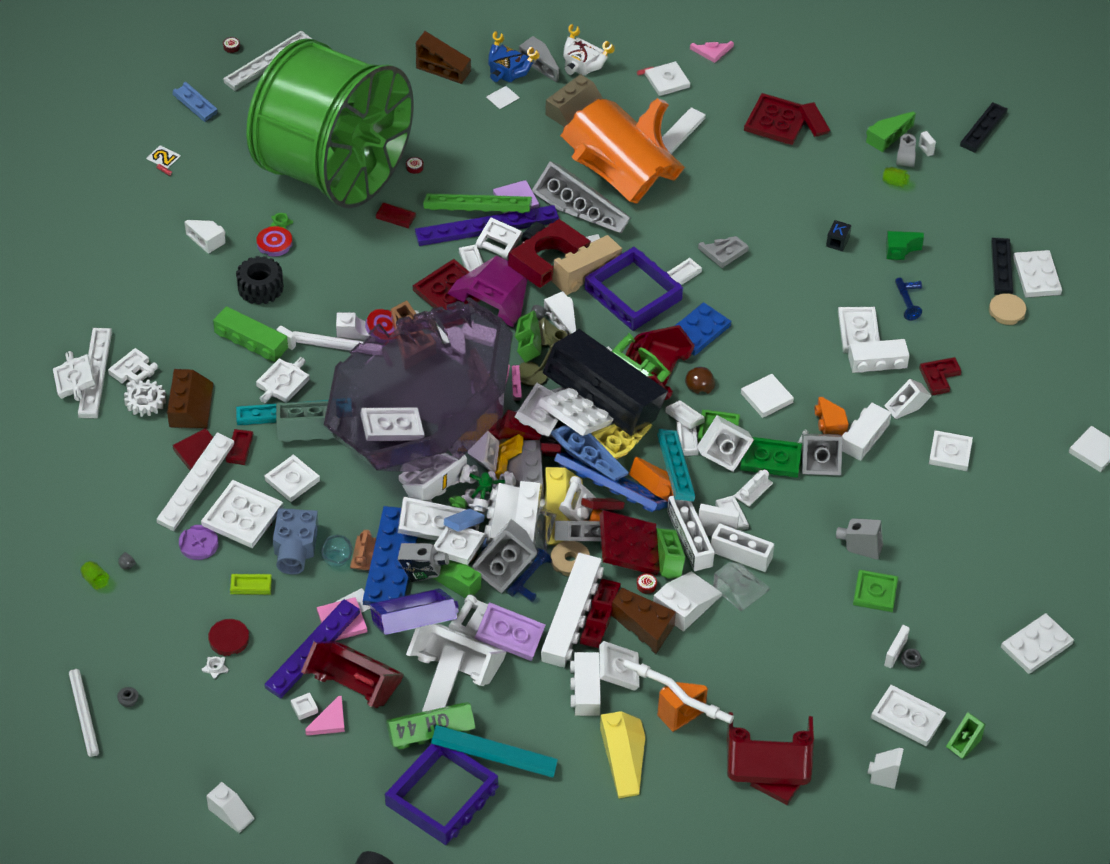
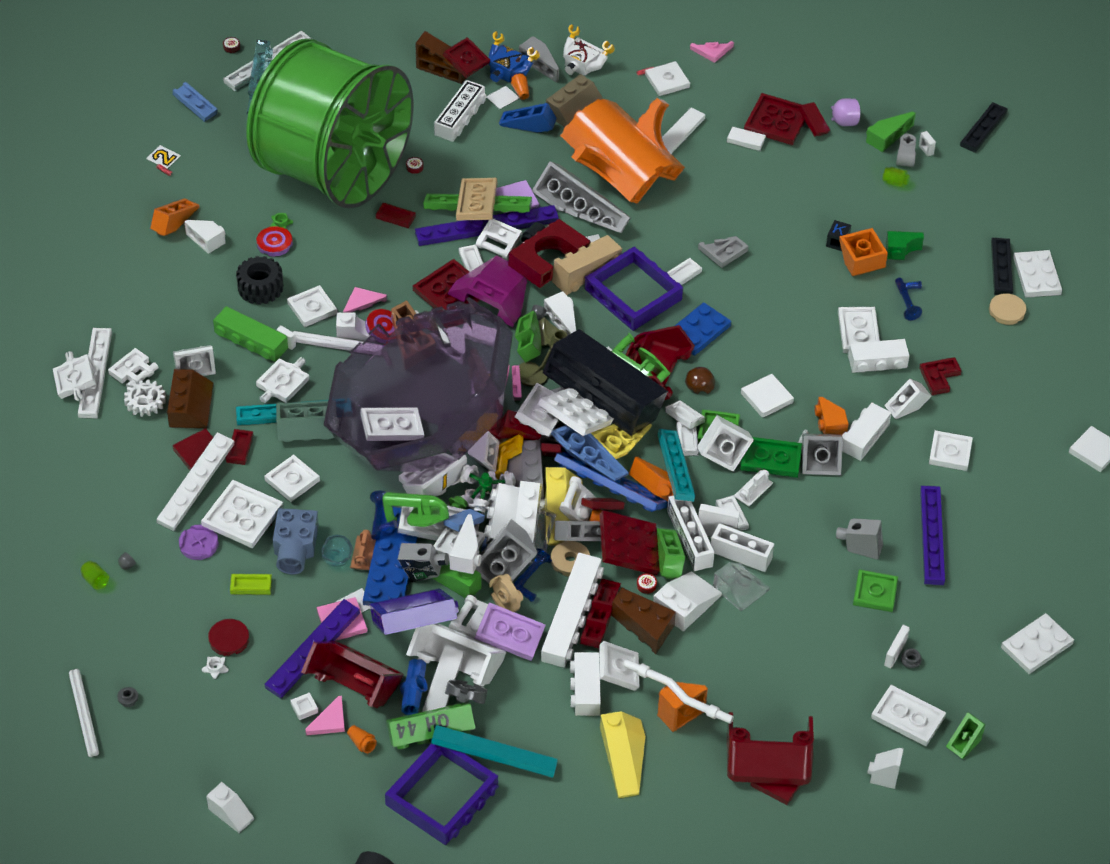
none -> orange slope [150,198,199,236]
none -> white slope [173,345,216,376]
none -> clear light blue piece [247,39,273,114]
none -> white tile [287,285,337,327]
none -> bright pink tile [343,287,387,313]
none -> orange cone [347,725,377,753]
none -> clear blue piece [370,490,398,540]
none -> bright green piece [382,492,449,527]
none -> blue piece [400,658,428,715]
none -> white brick [434,80,486,142]
none -> dark red tile [443,37,491,78]
none -> dark grey plate [445,680,487,704]
none -> white slope [449,514,482,574]
none -> tan tile [456,178,498,220]
none -> tan plate [489,574,523,612]
none -> blue slope [499,103,557,133]
none -> orange cone [511,74,530,100]
none -> white tile [727,127,766,151]
none -> lavender helmet [831,98,860,127]
none -> orange slope [839,228,888,276]
none -> dark purple plate [920,486,945,585]

